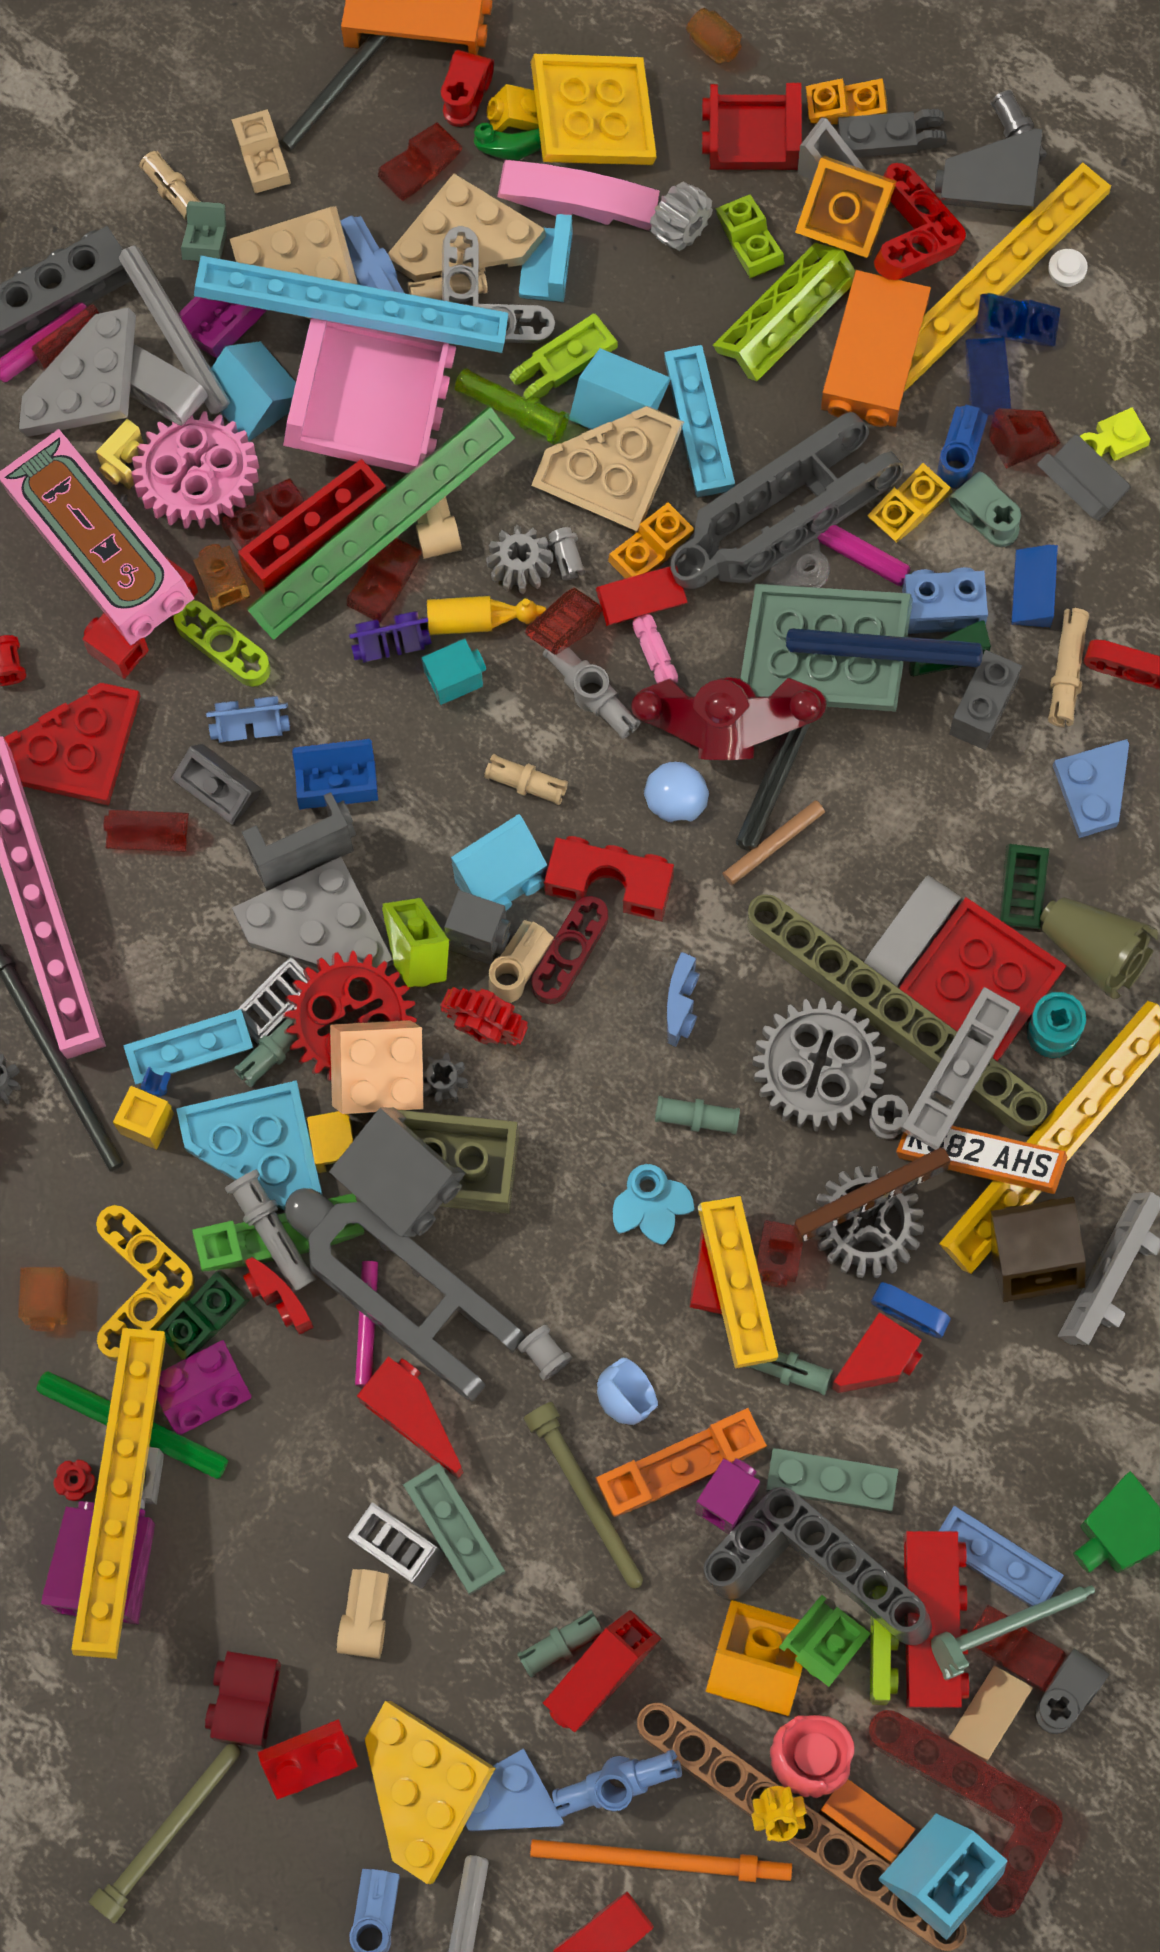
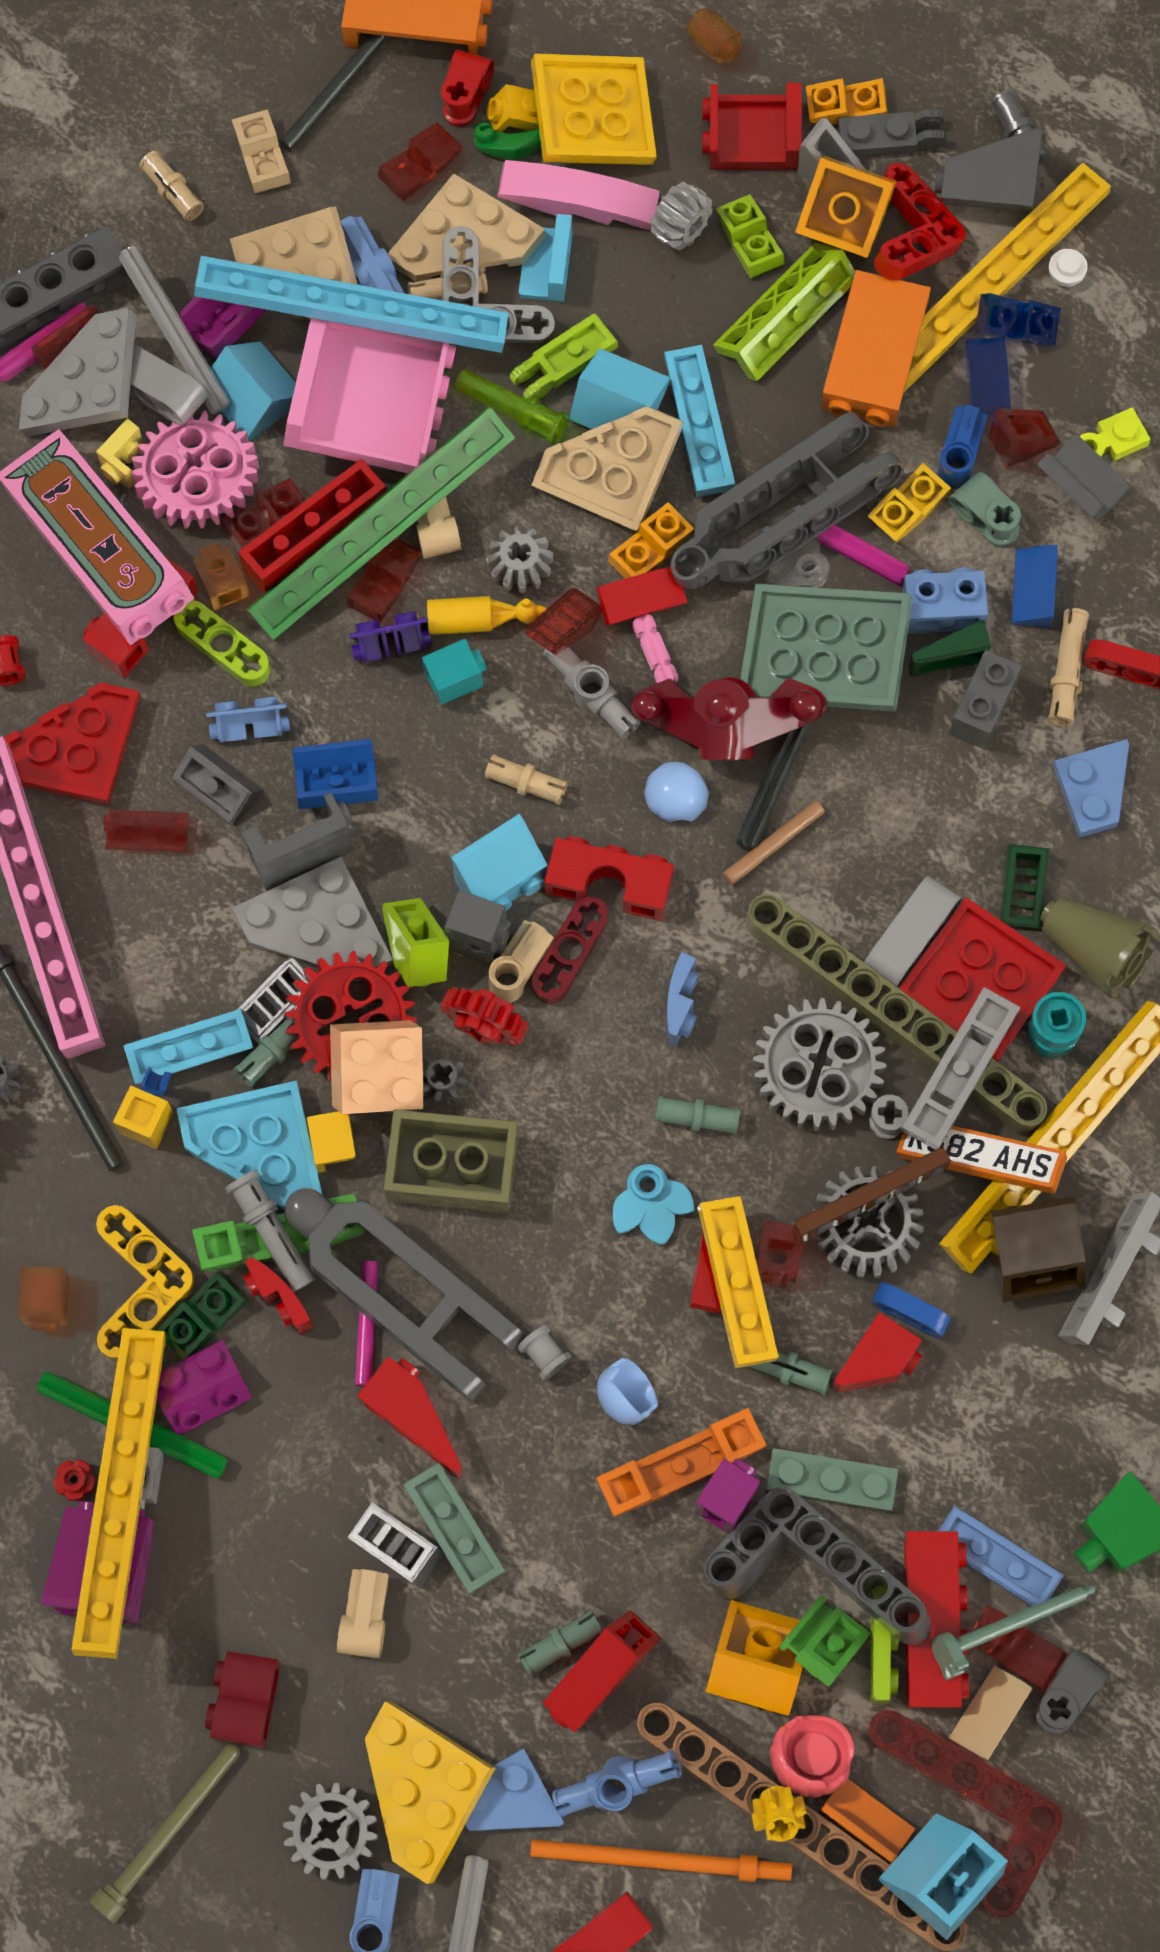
sand green bracket [181,201,227,262] -> none
red bracket [257,1719,358,1800] -> none
dark grey panel [329,1107,465,1237] -> none
olive piece [523,1402,643,1589] -> none
light grey pin [548,527,586,580] -> none
dark blue axle [786,628,983,667] -> none
none -> light grey gear [283,1783,378,1880]

